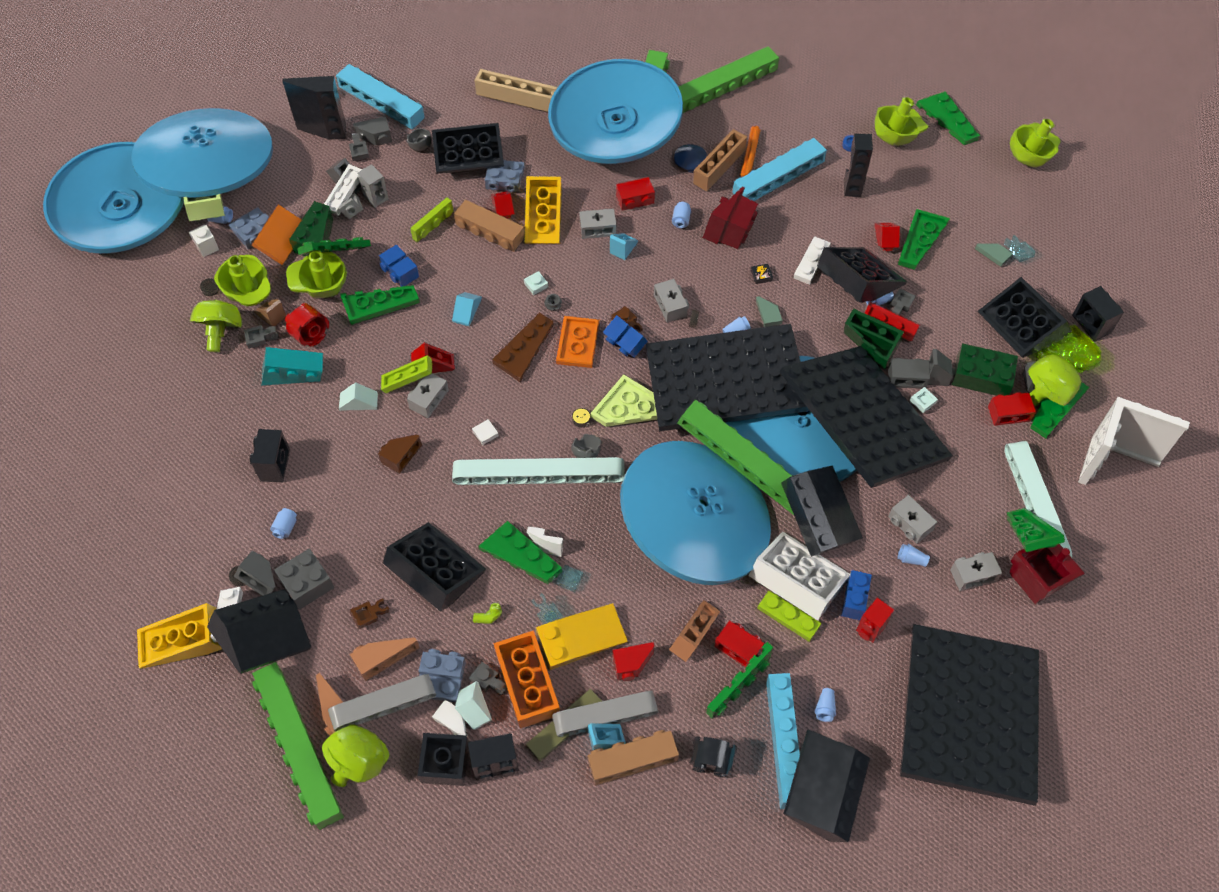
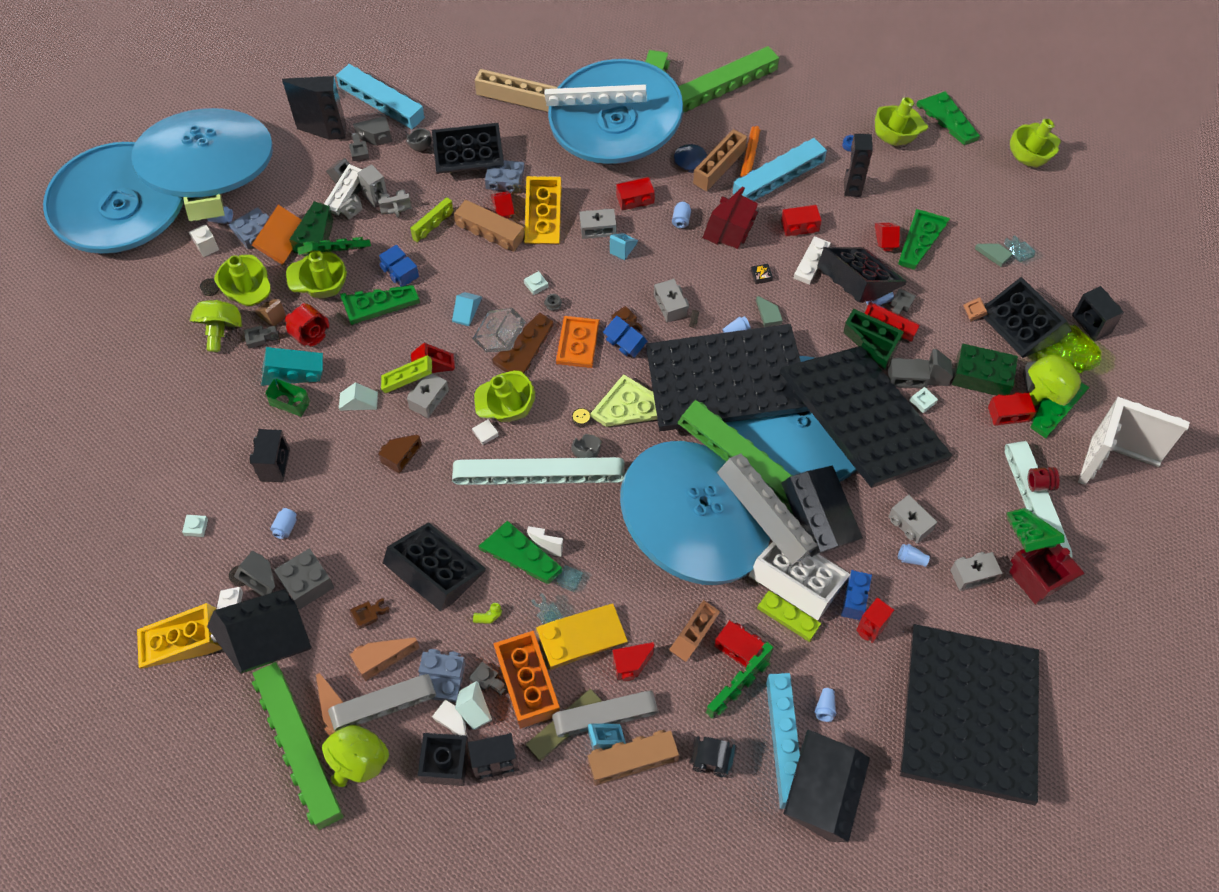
none -> light aqua plate [182,515,208,537]
none -> green piece [265,379,310,417]
none -> light grey hips [378,190,412,218]
none -> clear brick [472,308,526,353]
none -> lime piece [474,371,535,422]
none -> white plate [544,85,647,106]
none -> light grey brick [717,453,818,565]
none -> red brick [781,205,822,236]
none -> nougat tile [963,297,988,322]
none -> dark red piece [1027,467,1060,492]

